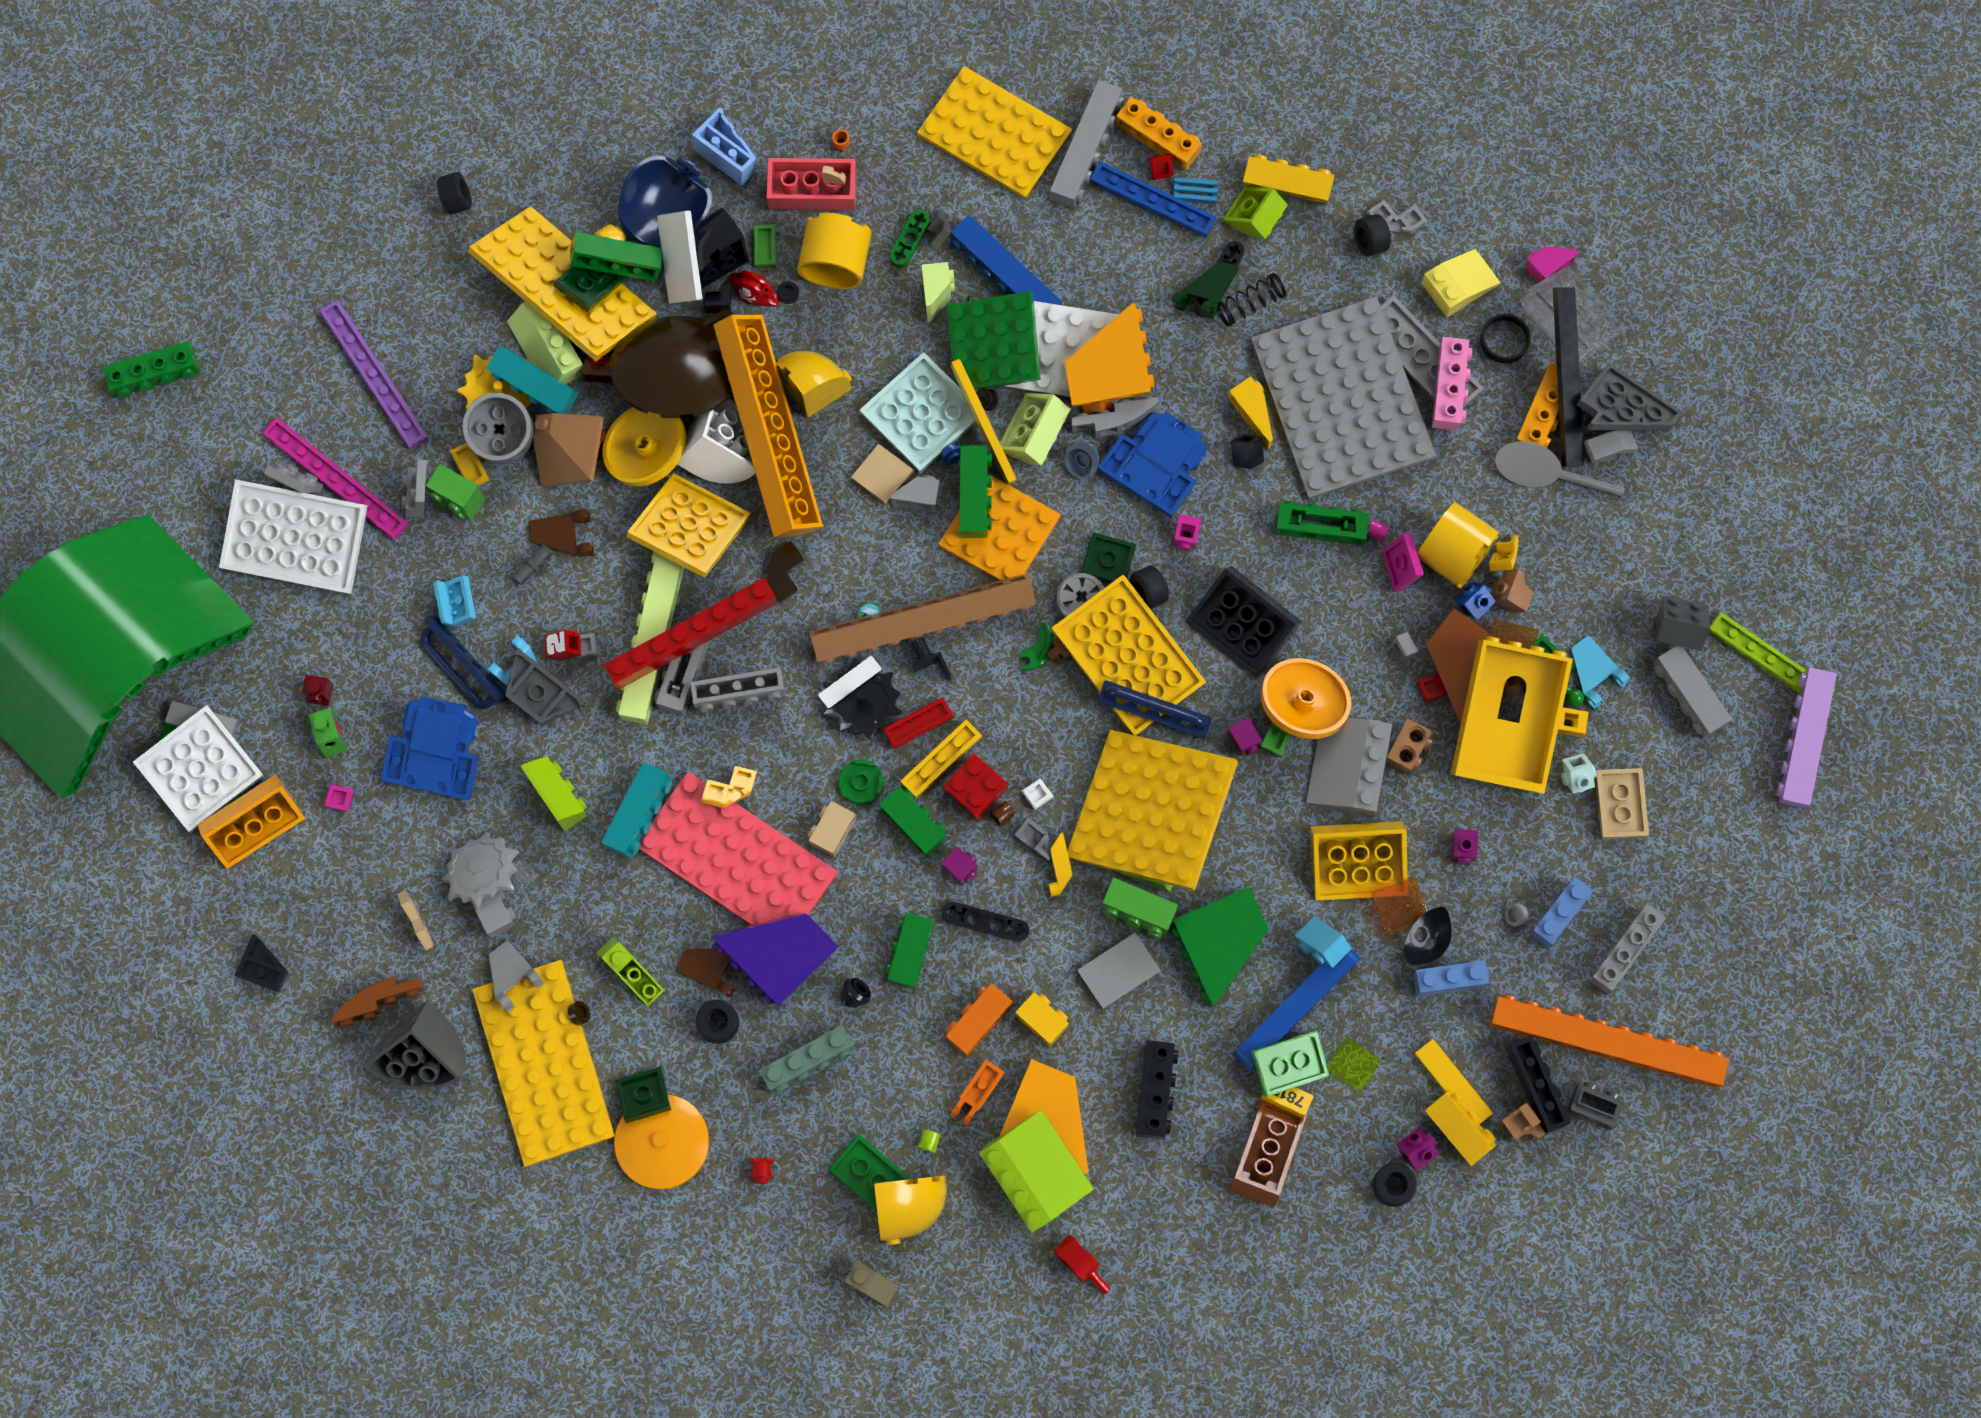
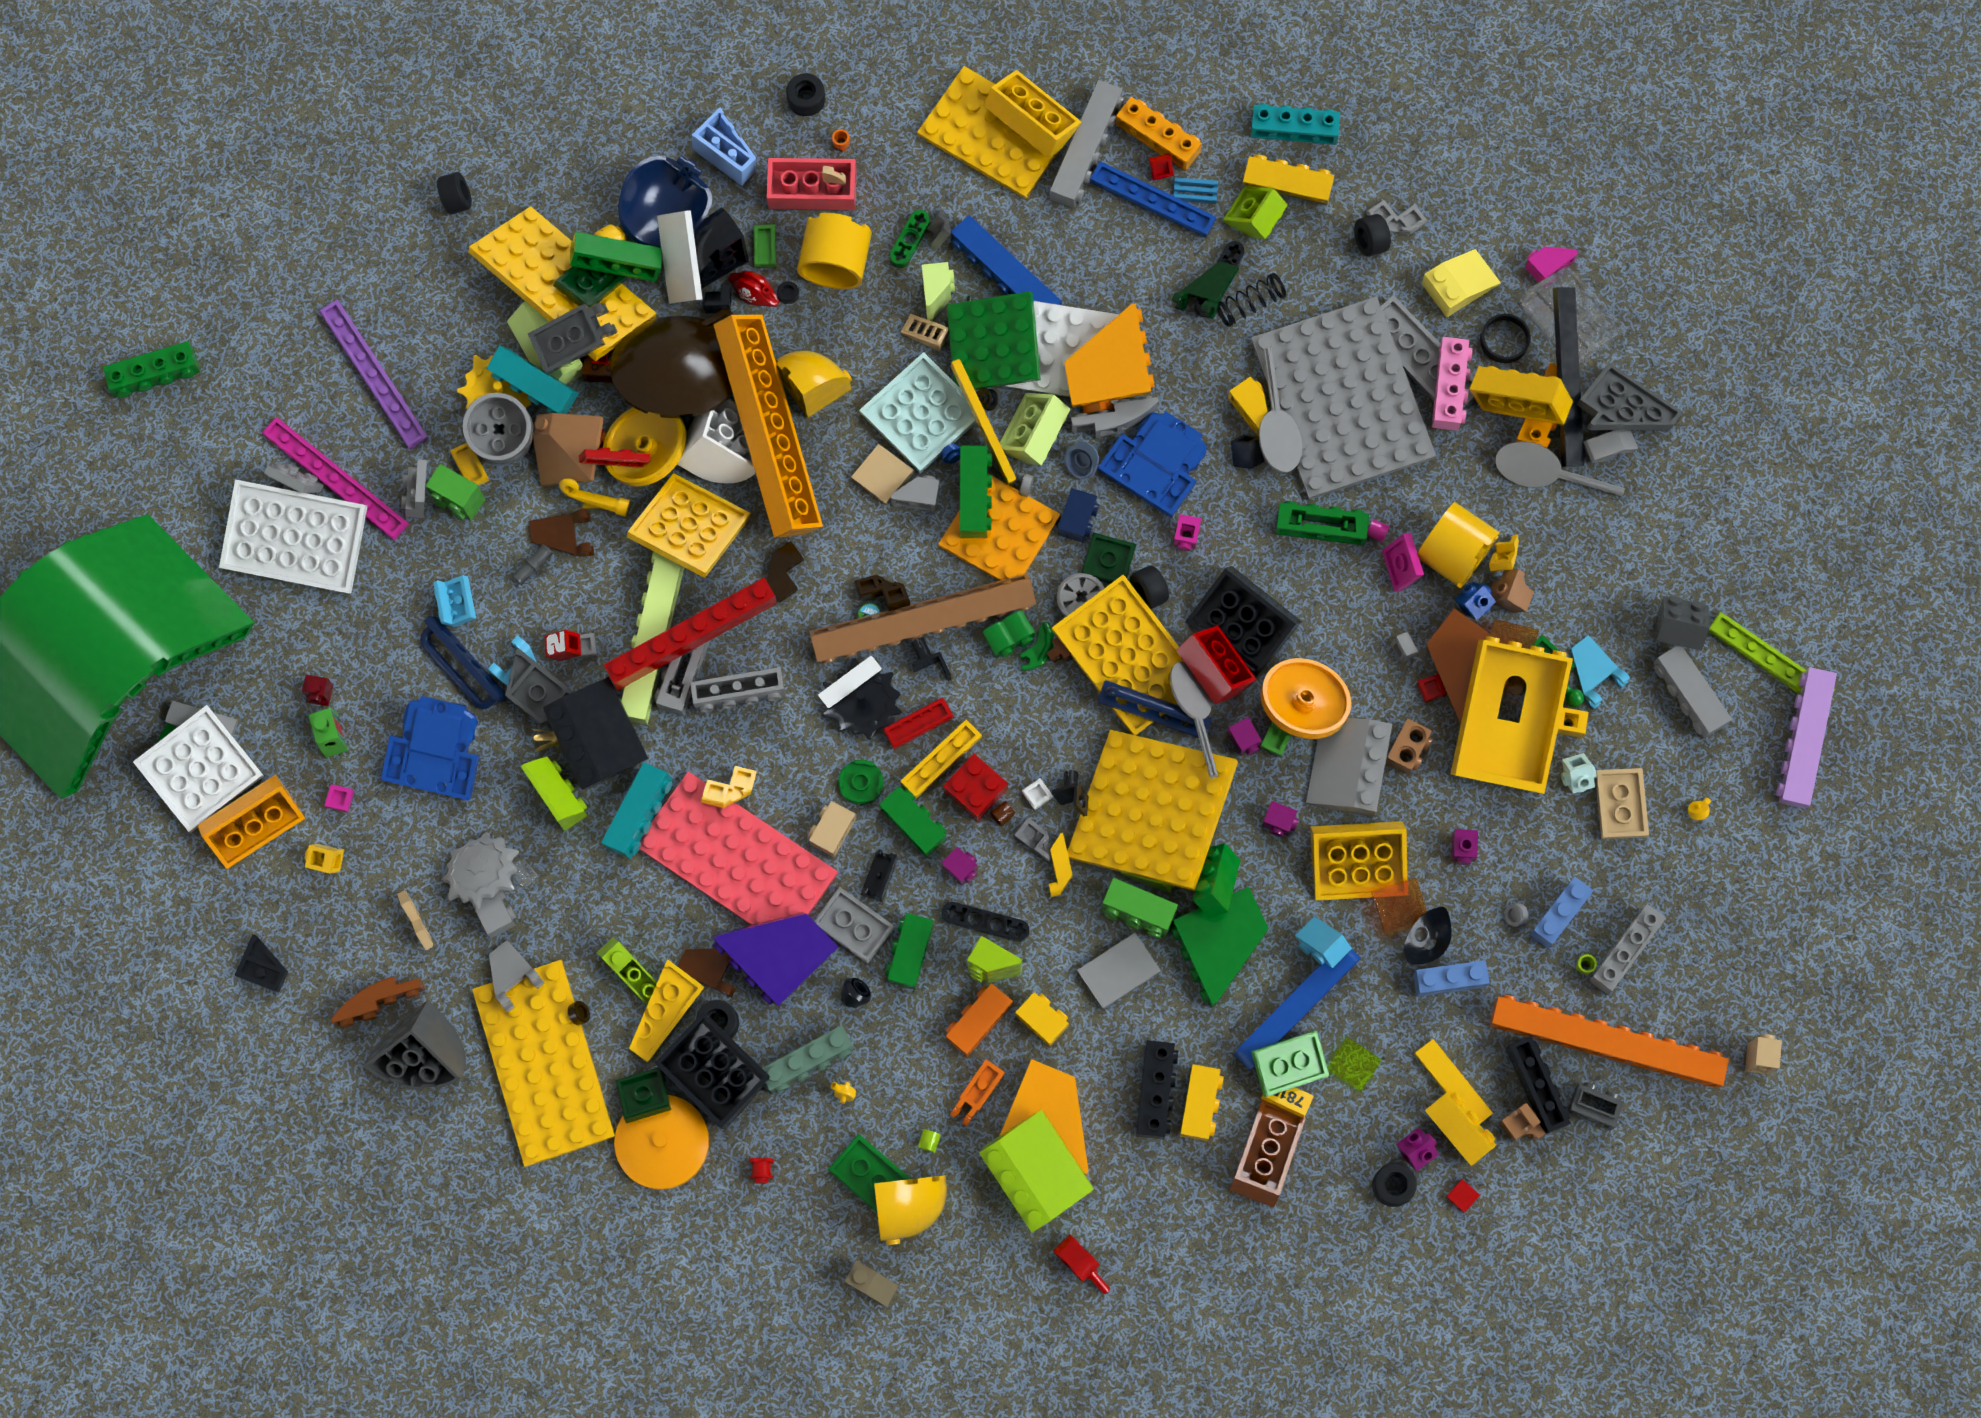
none -> yellow brick [305,844,344,874]
none -> dark grey tile [528,303,618,374]
none -> pearl gold piece [533,729,560,752]
none -> black slope [542,677,649,790]
none -> yellow plant [559,478,630,517]
none -> red plate [579,447,650,468]
none -> yellow wing [629,959,704,1062]
none -> black slope [655,1011,771,1130]
none -> black tyre [786,73,826,116]
none -> light grey tile [814,887,896,964]
none -> yellow piece [831,1082,856,1104]
none -> dark brown tile [854,575,910,611]
none -> black hinge [861,850,898,902]
none -> tan slope [901,314,949,352]
none -> lime slope [967,936,1022,983]
none -> green brick [982,610,1035,658]
none -> yellow slope [984,70,1082,158]
none -> light grey tile [1019,474,1034,497]
none -> black bracket [1051,770,1089,817]
none -> dark blue brick [1058,488,1100,543]
none -> light grey piece [1170,662,1218,779]
none -> red brick [1176,626,1257,705]
none -> yellow brick [1180,1064,1224,1142]
none -> green brick [1193,843,1241,918]
none -> teal brick [1250,104,1340,145]
none -> light grey piece [1259,348,1302,473]
none -> magenta brick [1262,801,1299,837]
none -> red tile [1446,1179,1480,1213]
none -> yellow brick [1470,366,1573,425]
none -> lime hose [1575,954,1597,976]
none -> yellow piece [1687,797,1711,821]
none -> tan brick [1745,1034,1782,1075]

